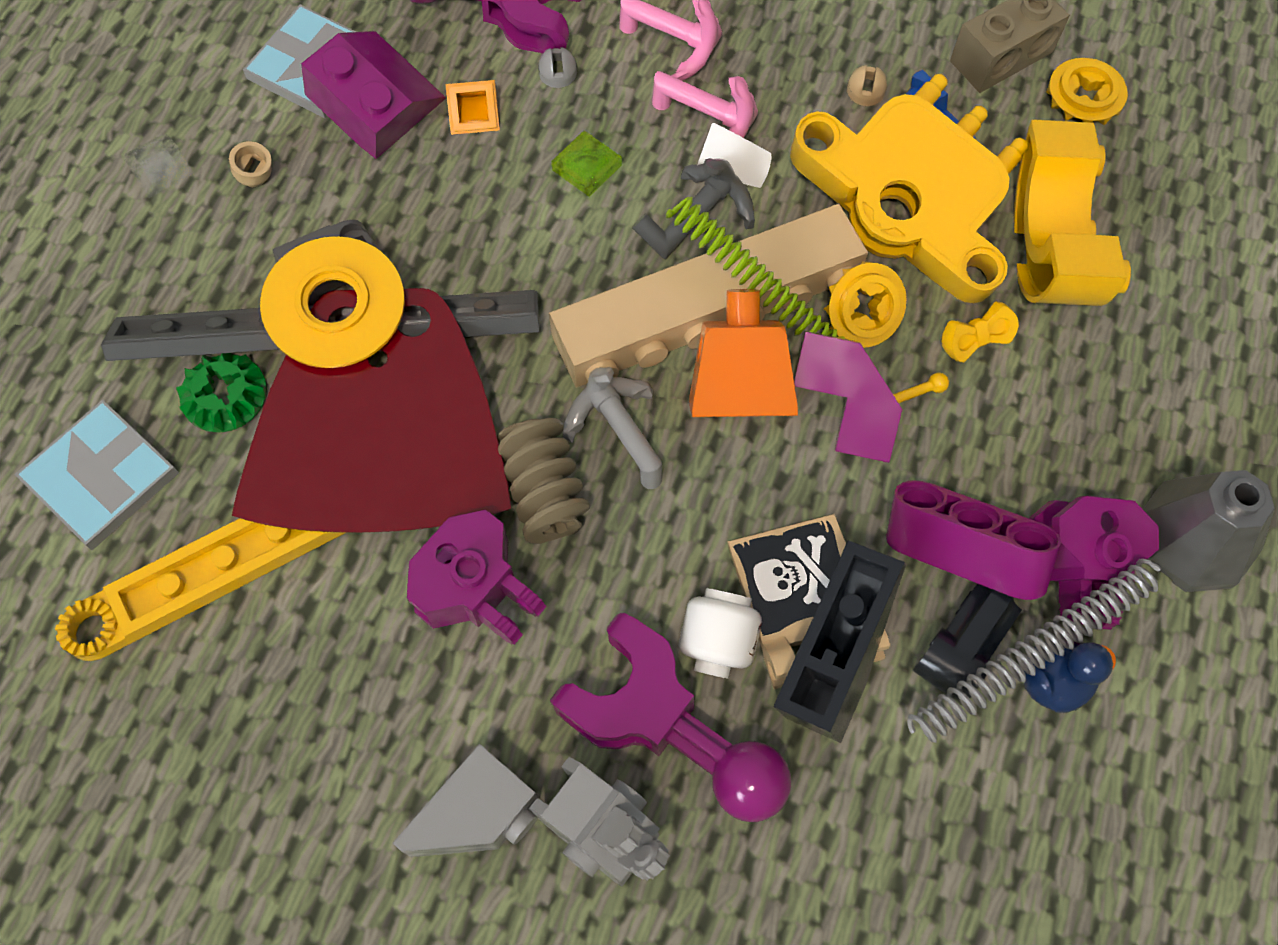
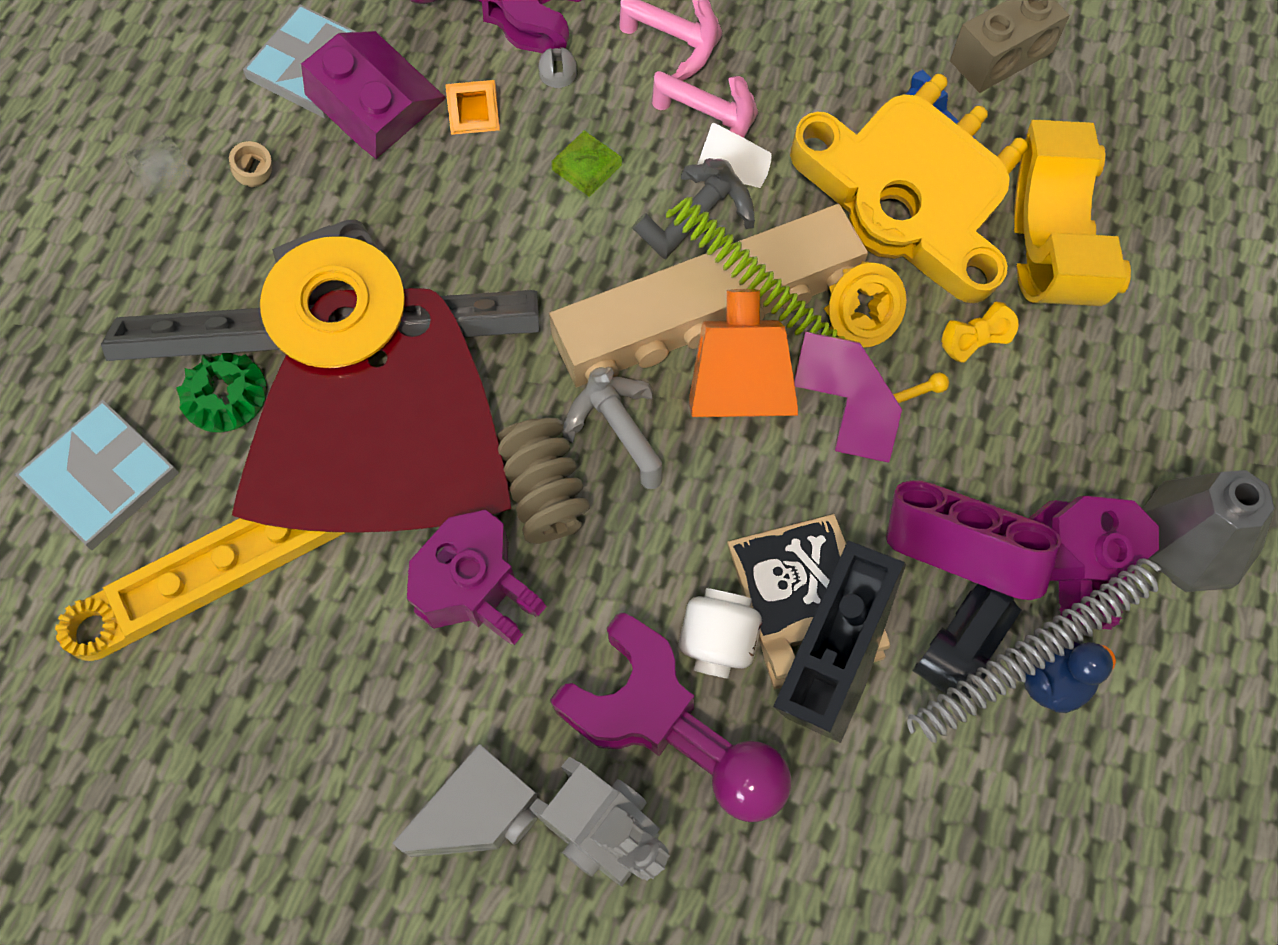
tan hinge [847,65,887,106] -> none
yellow gear [1046,58,1128,126] -> none

